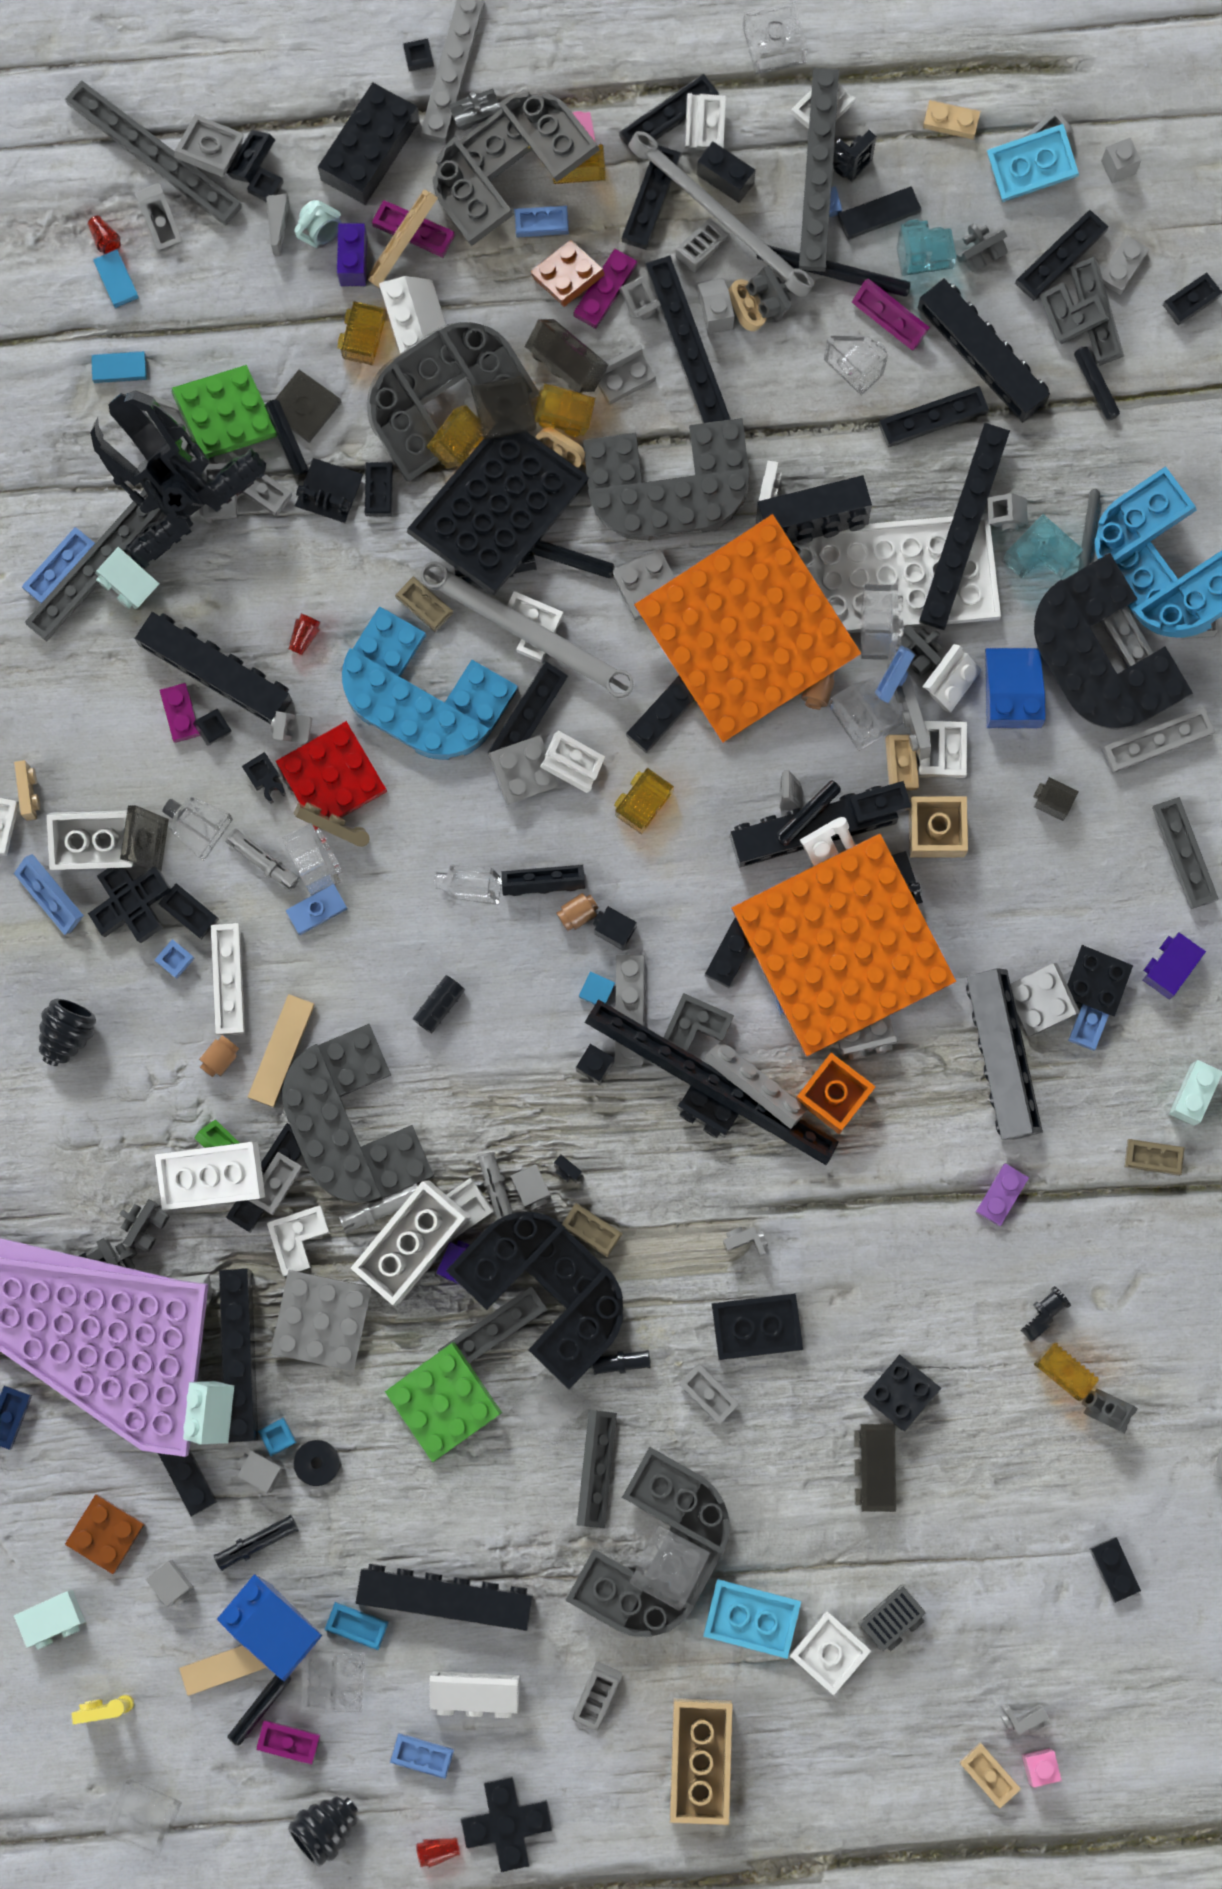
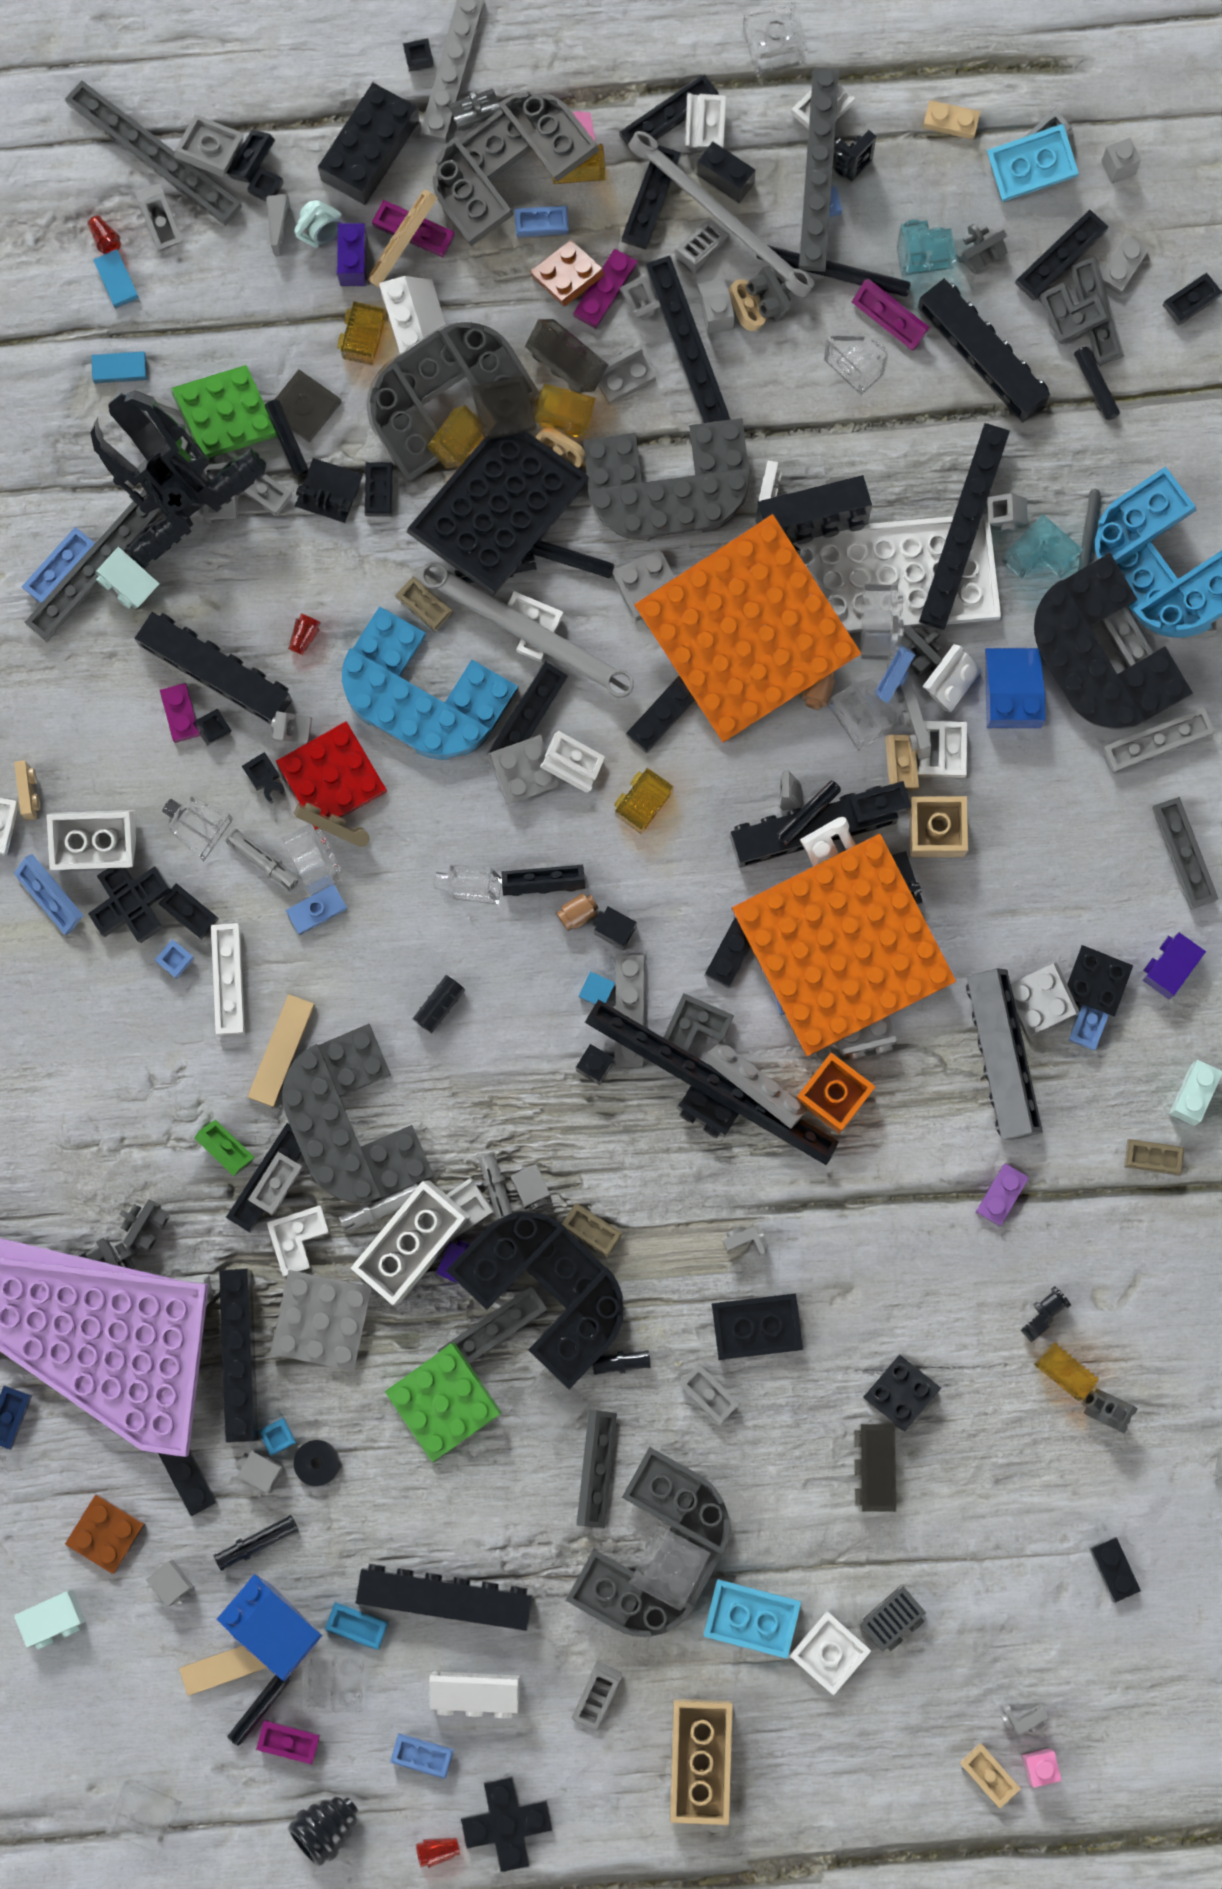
black piece [38,998,96,1066] -> none
light yellow plate [71,1695,134,1725] -> none
clear smoke tile [120,805,169,871] -> none
white plate [155,1141,265,1210] -> none
light aqua brick [183,1381,234,1445] -> none
medium nougat brick [199,1035,239,1078] -> none
black plate [554,1154,583,1183] -> none
black tile [838,186,922,240] -> none
black plate [878,386,989,448] -> none
clear smoke brick [1033,777,1079,821] -> none

